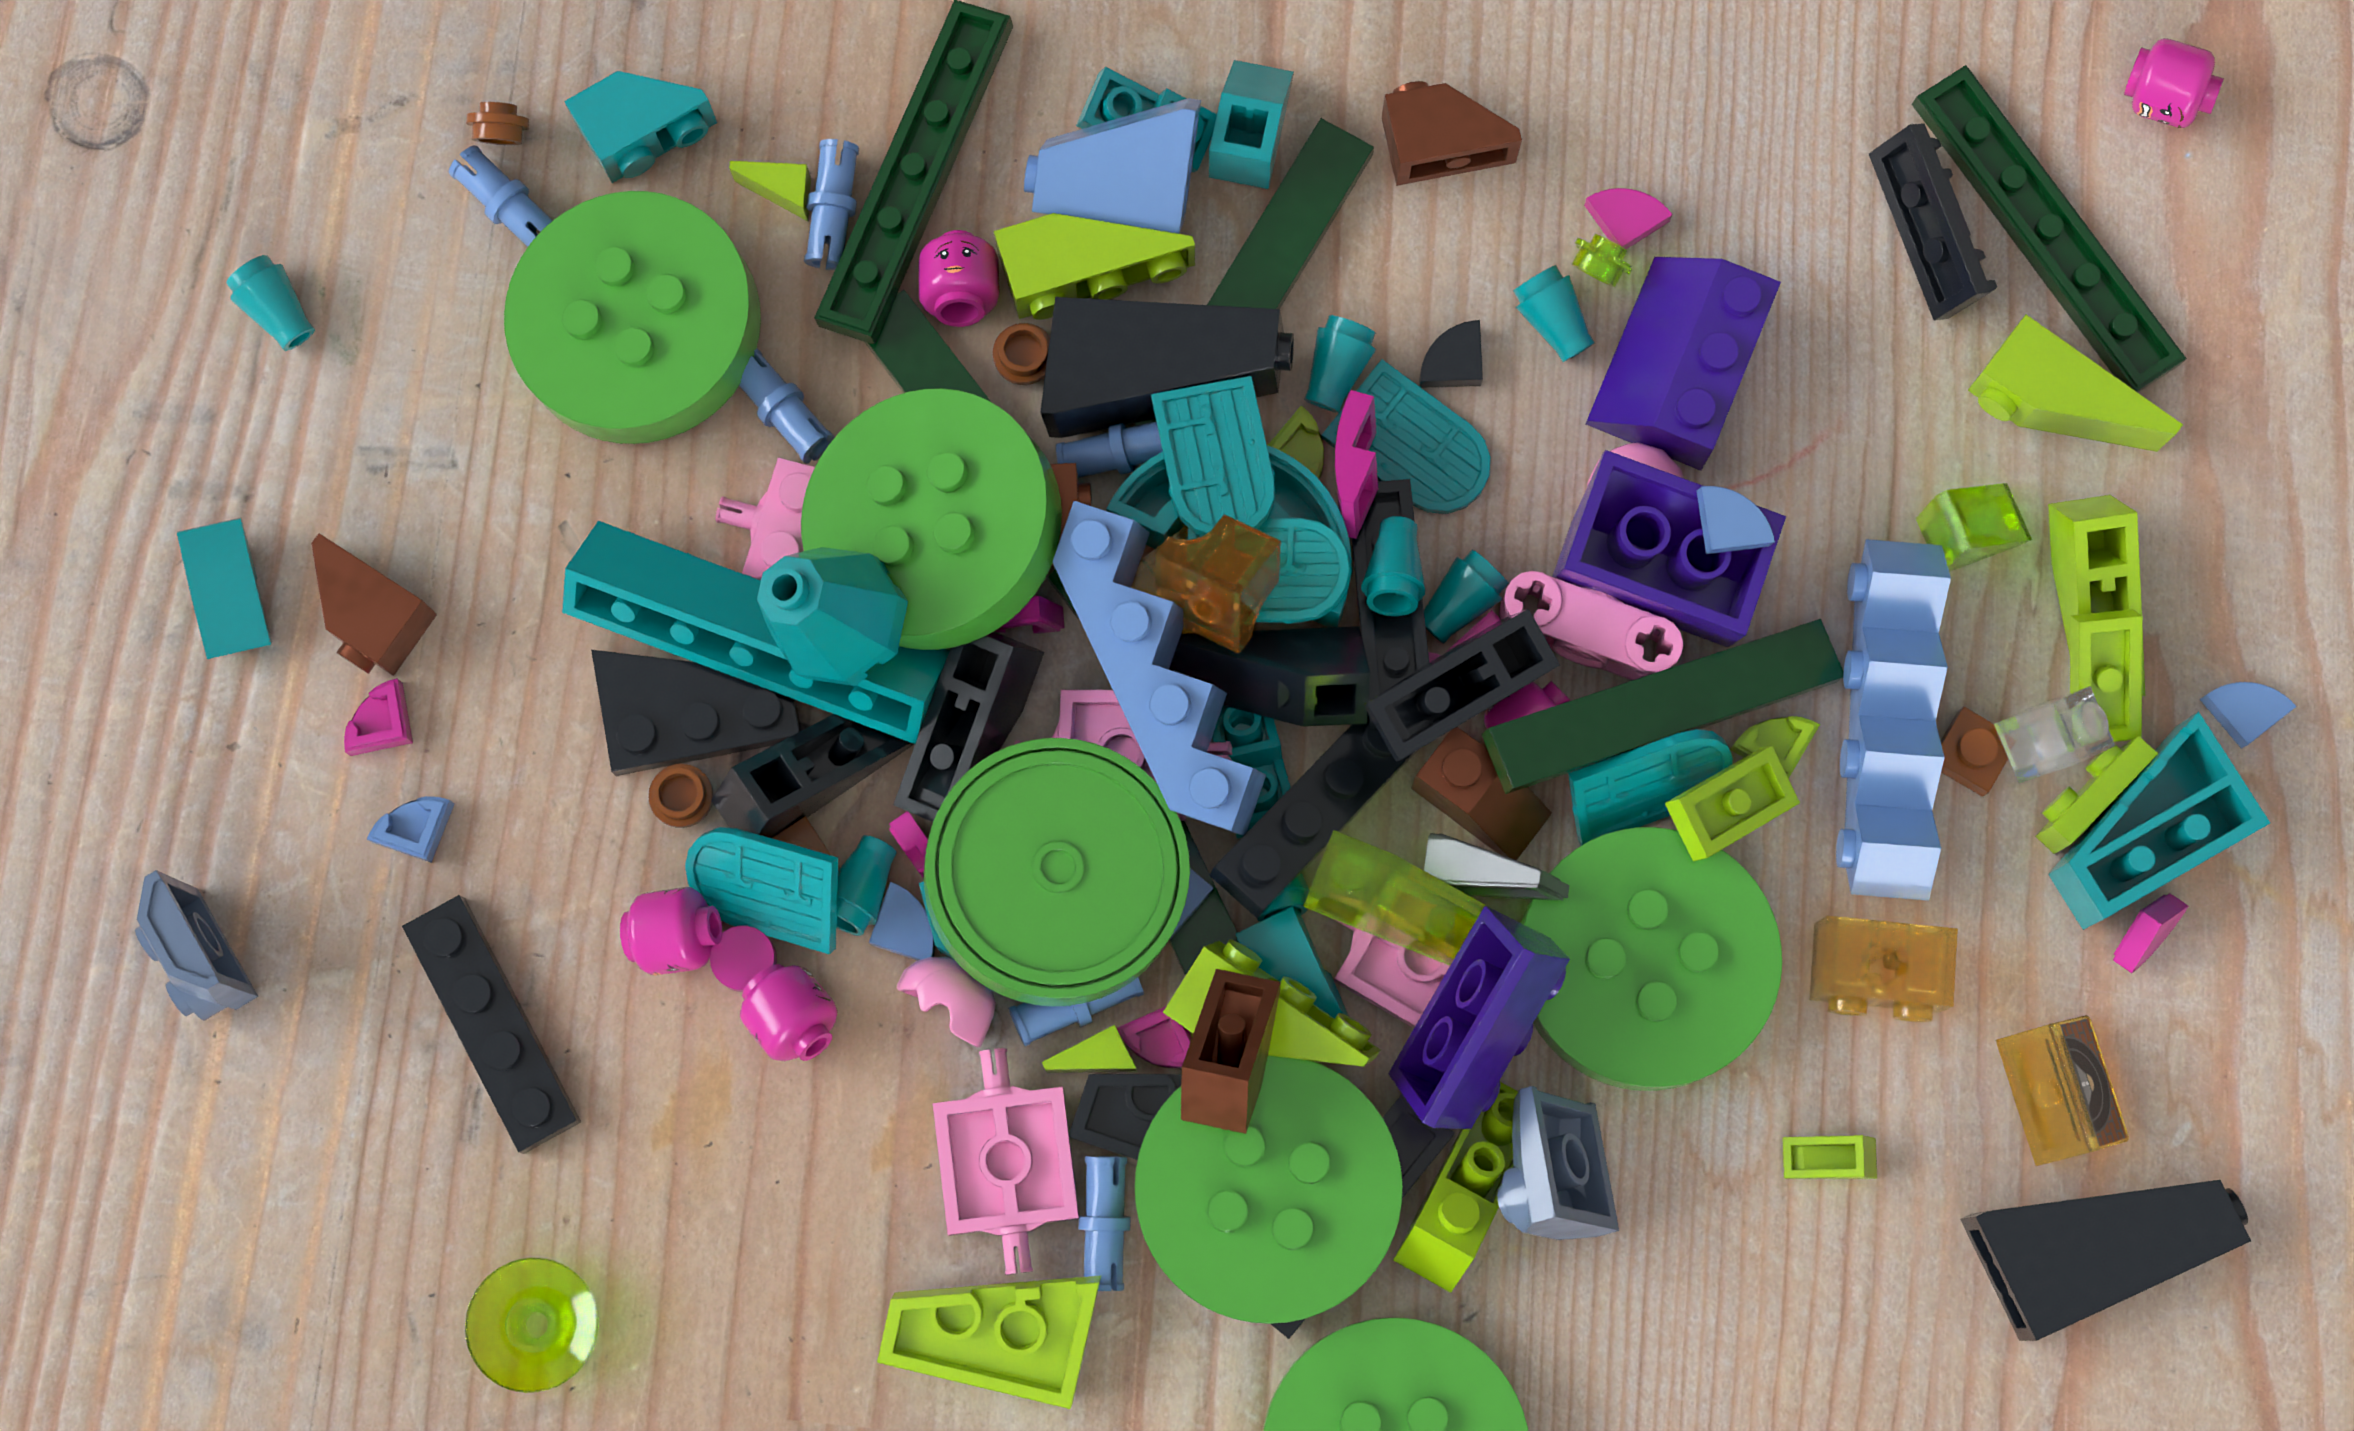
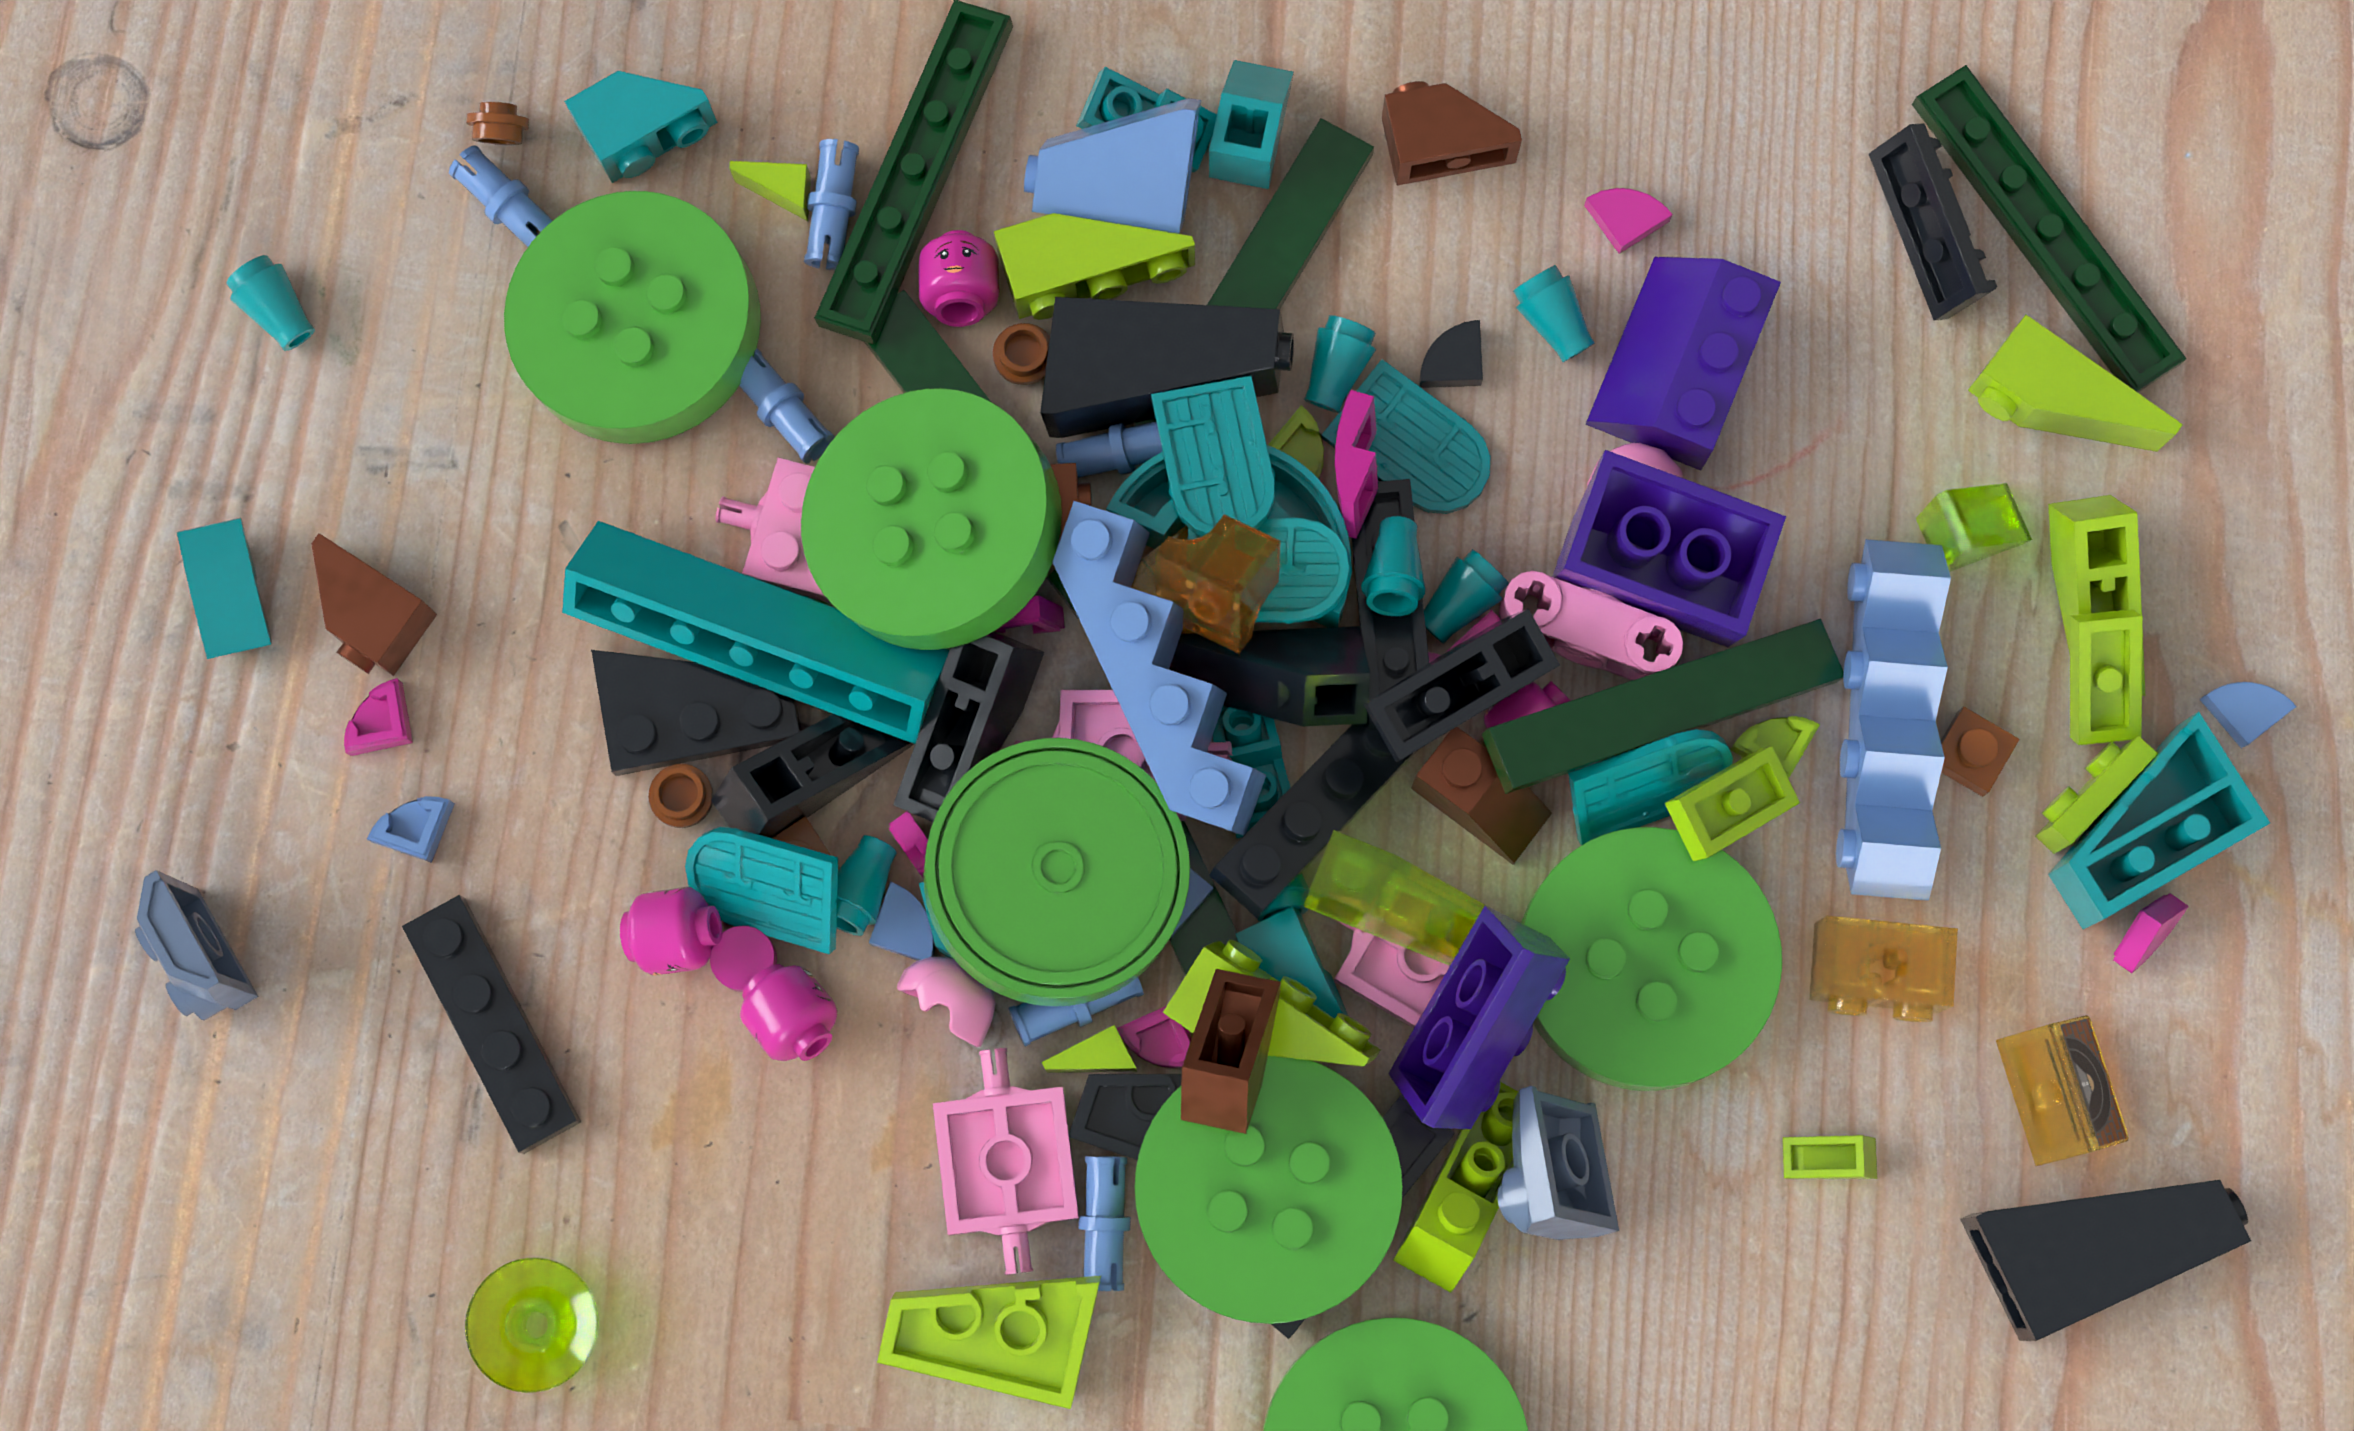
teal cone [757,547,908,686] -> none
slope [1423,833,1570,901] -> none
clear neon green plate [1571,234,1633,287] -> none
medium blue tile [1696,486,1775,554] -> none
clear brick [1994,686,2116,783] -> none
dark pink head [2124,38,2224,128] -> none

